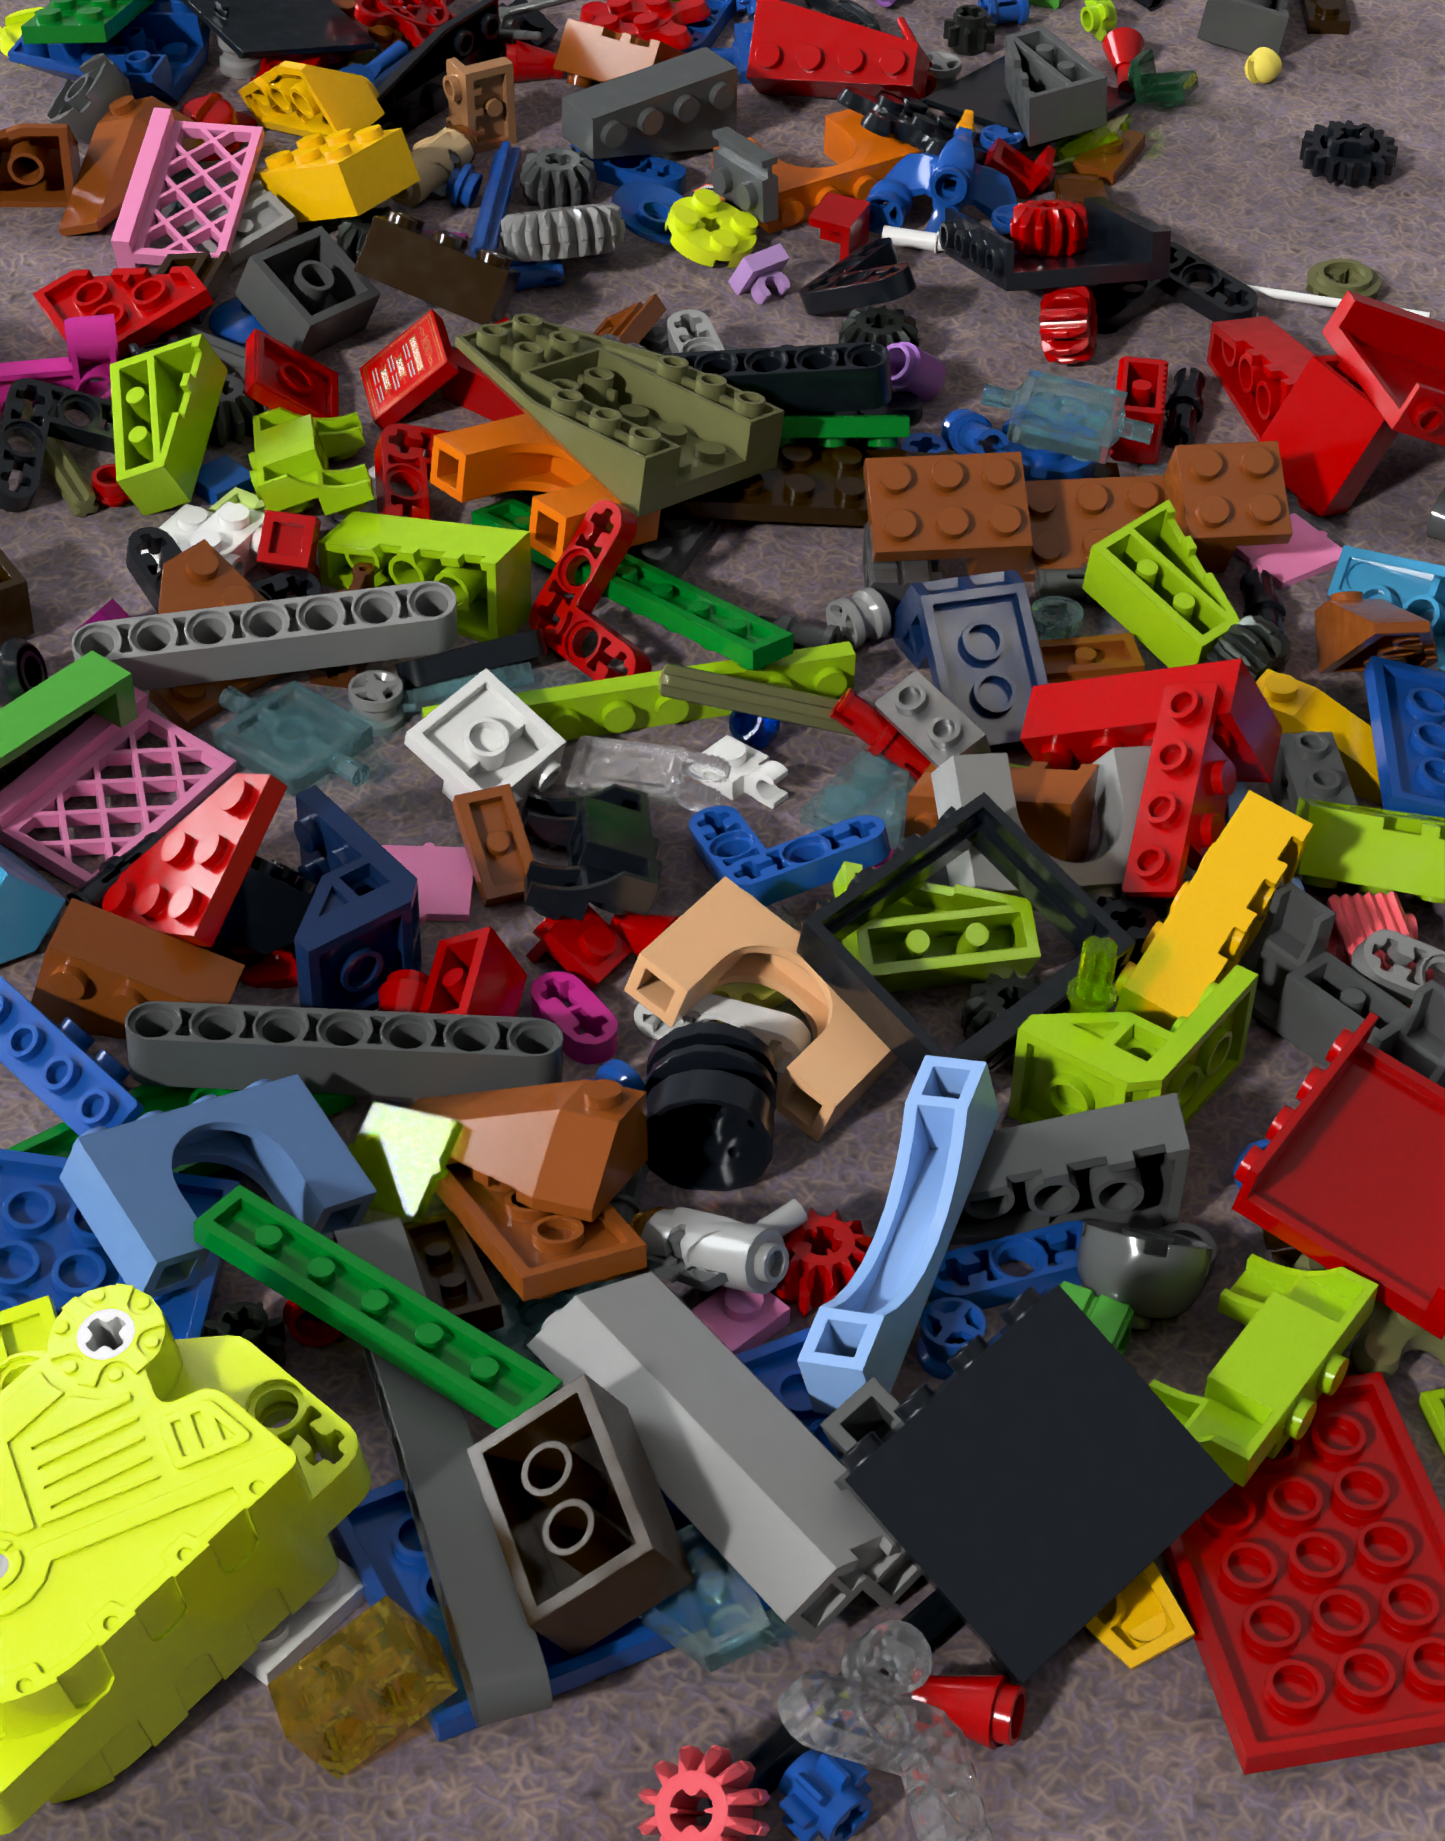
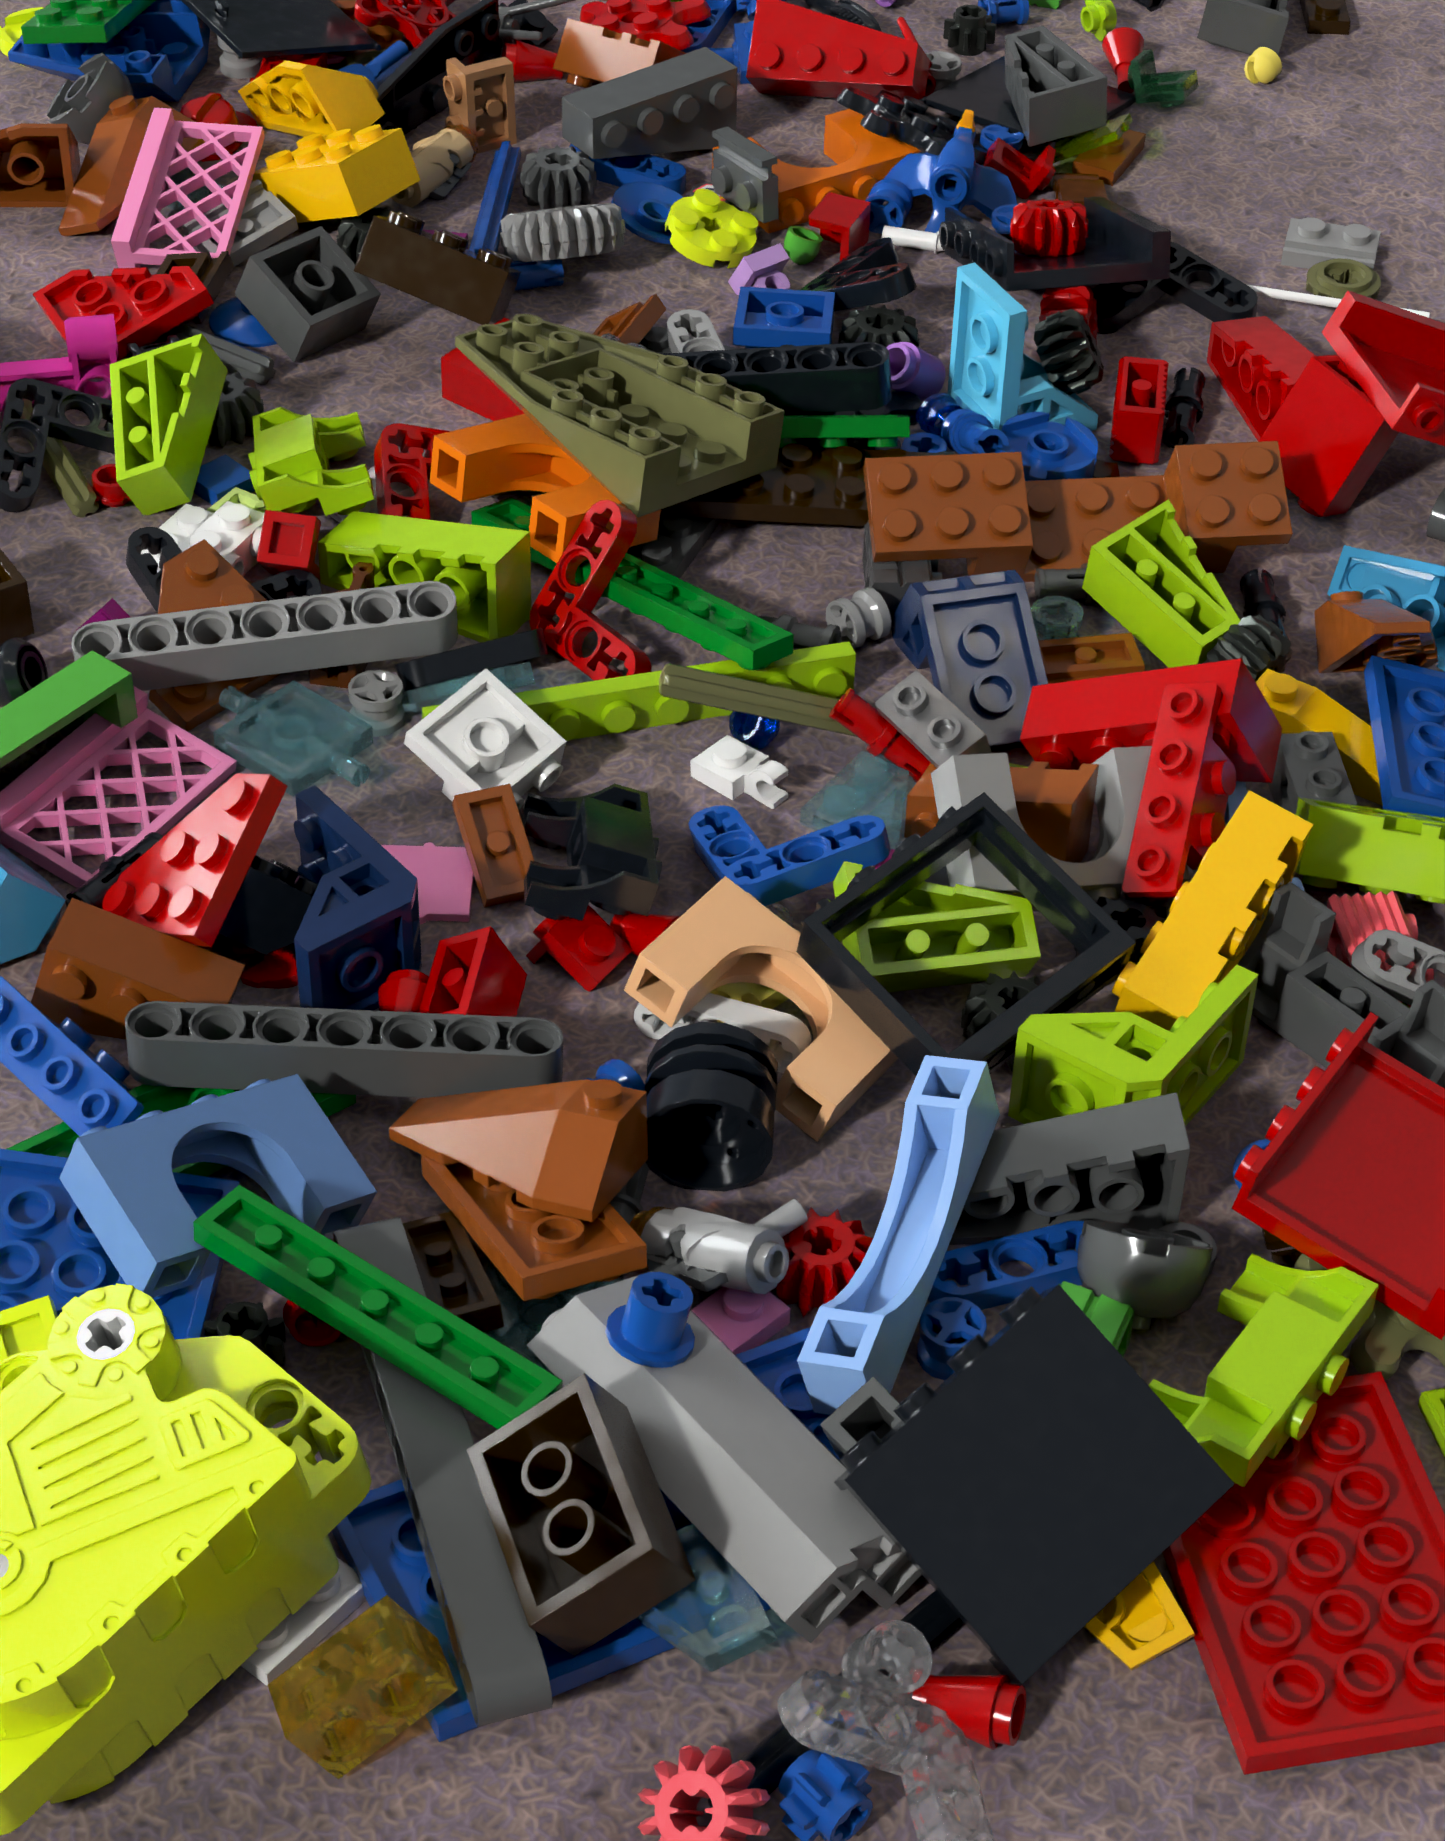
red plate [244,329,339,418] -> none
clear neon green piece [348,1101,463,1222] -> none
red tile [359,309,459,430] -> none
blue plate [445,163,483,208] -> none
dark pink beam [531,972,618,1064] -> none
clear hinge [565,735,731,812] -> none
clear light blue plate [981,369,1155,464] -> none
clear neon green axle [1066,935,1118,1013] -> none
bright pink piece [1234,513,1343,590] -> none
black gear [1299,120,1398,186] -> none
none -> blue piece [605,1272,695,1368]
none -> blue plate [733,286,835,349]
none -> bright green hinge [784,226,823,265]
none -> clear blue bush [916,392,963,438]
none -> medium azure bracket [947,262,1098,431]
none -> pearl dark grey gear [1033,309,1104,395]
none -> light grey plate [1281,217,1381,270]

